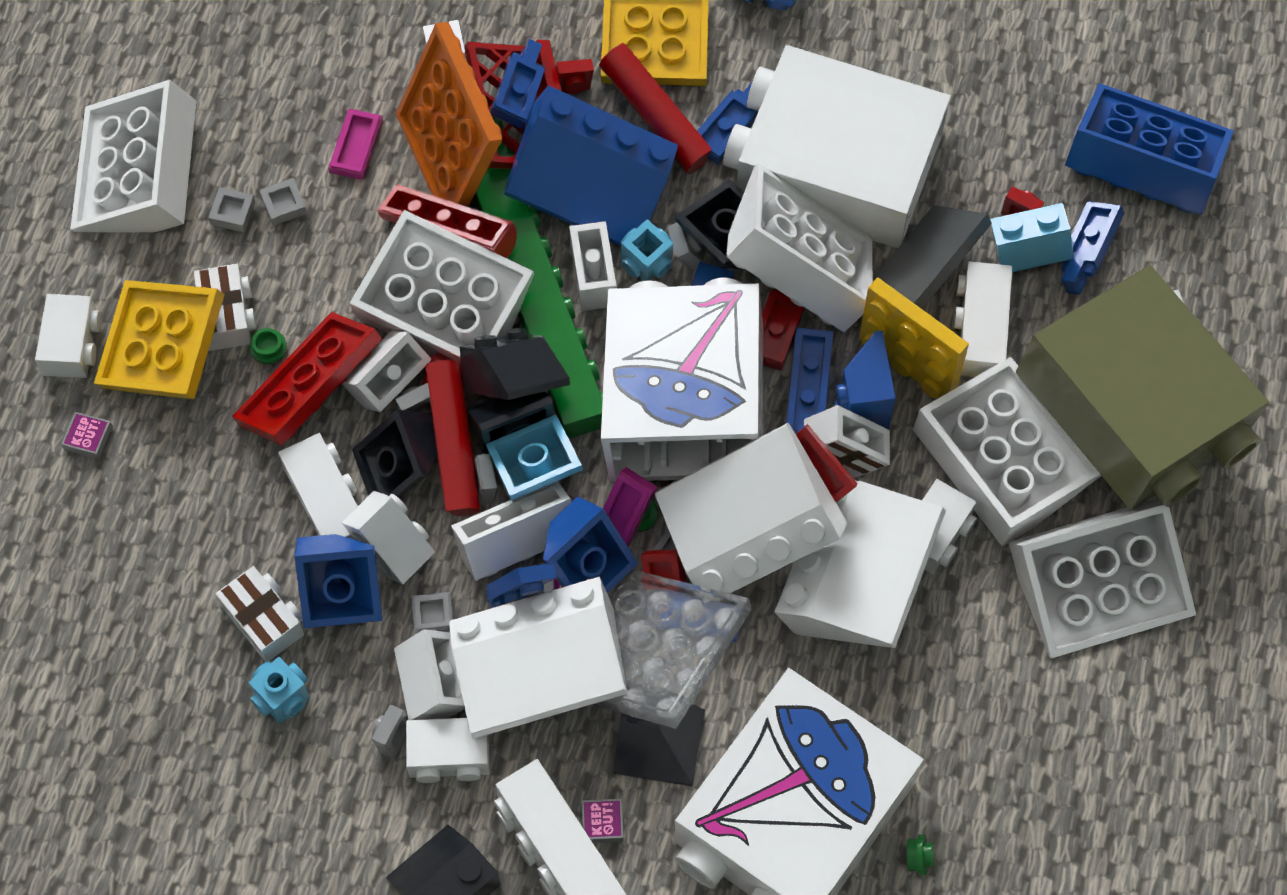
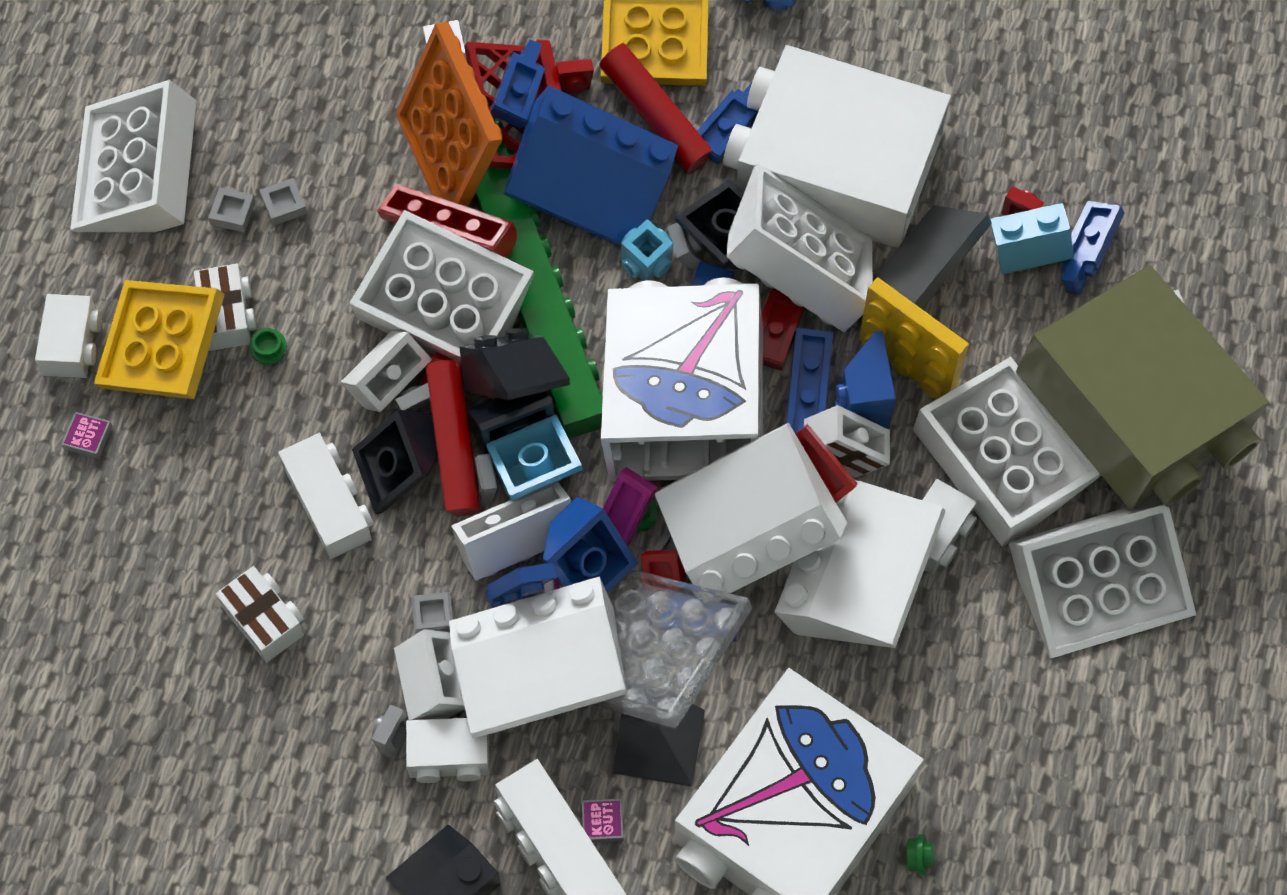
red plate [232,312,382,446] -> none
medium azure brick [248,657,310,724] -> none
blue slope [294,534,383,628] -> none
dark pink tile [328,108,383,180] -> none
white brick [342,491,435,584] -> none
white brick [569,221,617,311] -> none
white brick [953,261,1012,377] -> none
blue slope [1065,83,1234,215] -> none

